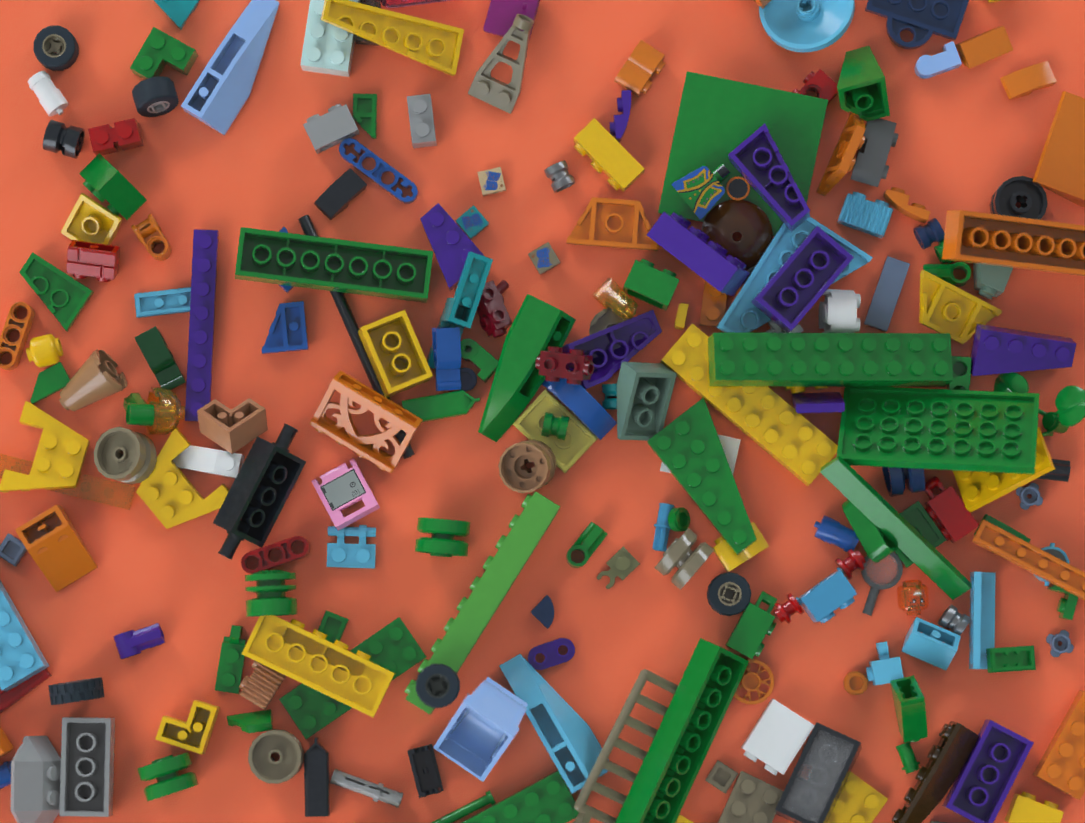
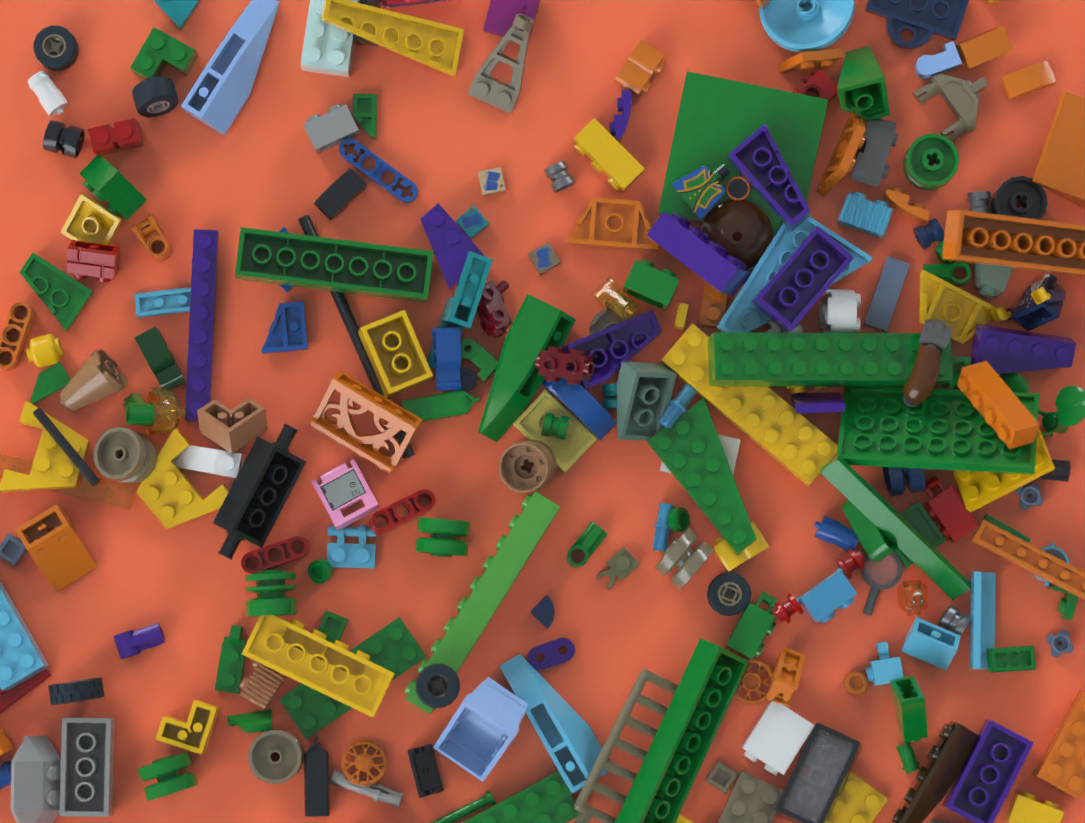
light grey brick [407,94,437,148] -> none
none -> black piece [33,408,100,486]
none -> green tile [308,558,333,584]
none -> orange wheel [341,741,387,786]
none -> red beam [369,489,436,535]
none -> dark azure axle [659,384,697,429]
none -> orange hinge [766,647,806,707]
none -> orange wing [778,48,843,73]
none -> green wheel [902,134,959,191]
none -> reddish brown piece [903,319,952,407]
none -> dark tan connector [913,74,988,141]
none -> orange brick [957,361,1040,449]
none -> flat silver wheel [967,191,992,214]
none -> dark blue torso [991,274,1066,331]

